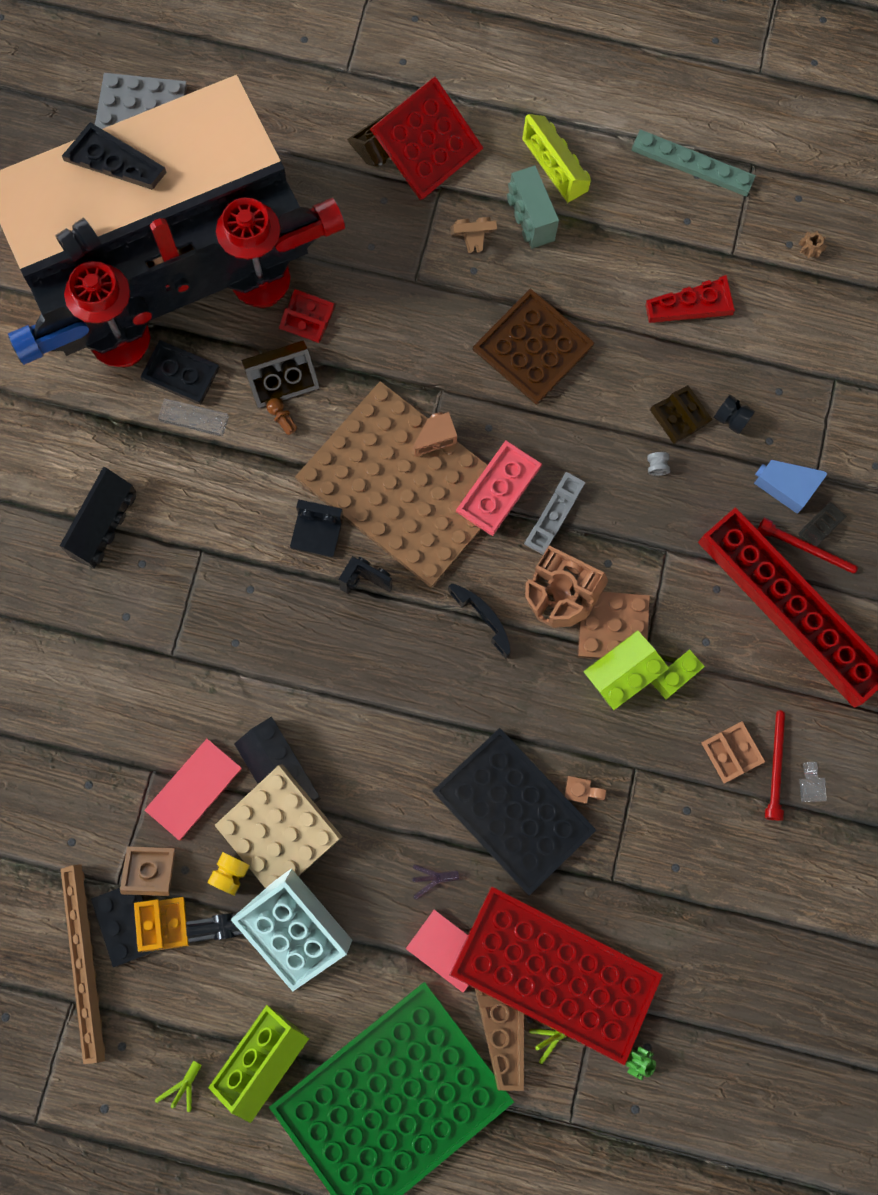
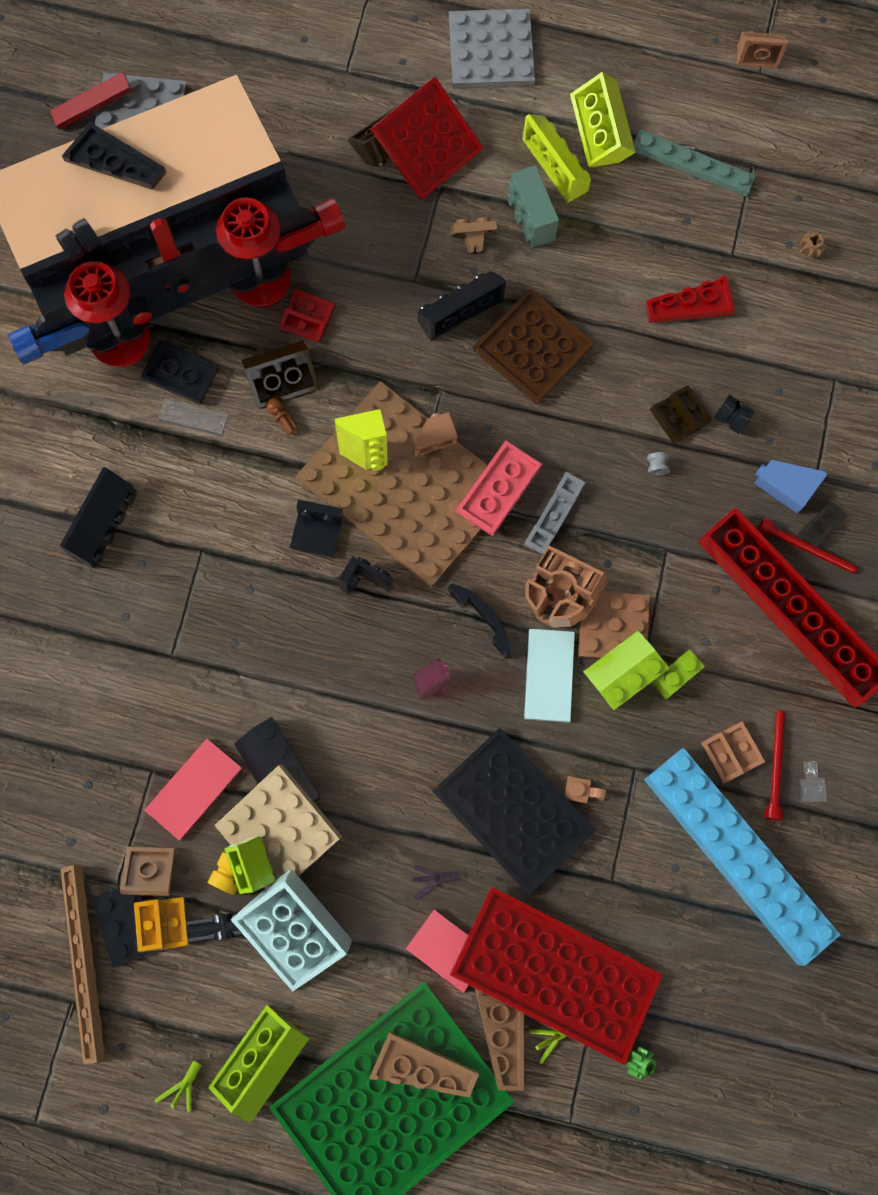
none -> red tile [50,72,132,130]
none -> lime brick [224,836,275,894]
none -> neon yellow slope [334,409,388,471]
none -> medium nougat wing [369,1031,479,1097]
none -> clear pink slope [413,658,450,699]
none -> black slope [417,271,506,341]
none -> light grey plate [448,9,535,88]
none -> light aqua tile [524,629,575,723]
none -> neon yellow slope [570,72,636,168]
none -> medium azure brick [644,748,840,966]
none -> nougat slope [737,31,788,69]

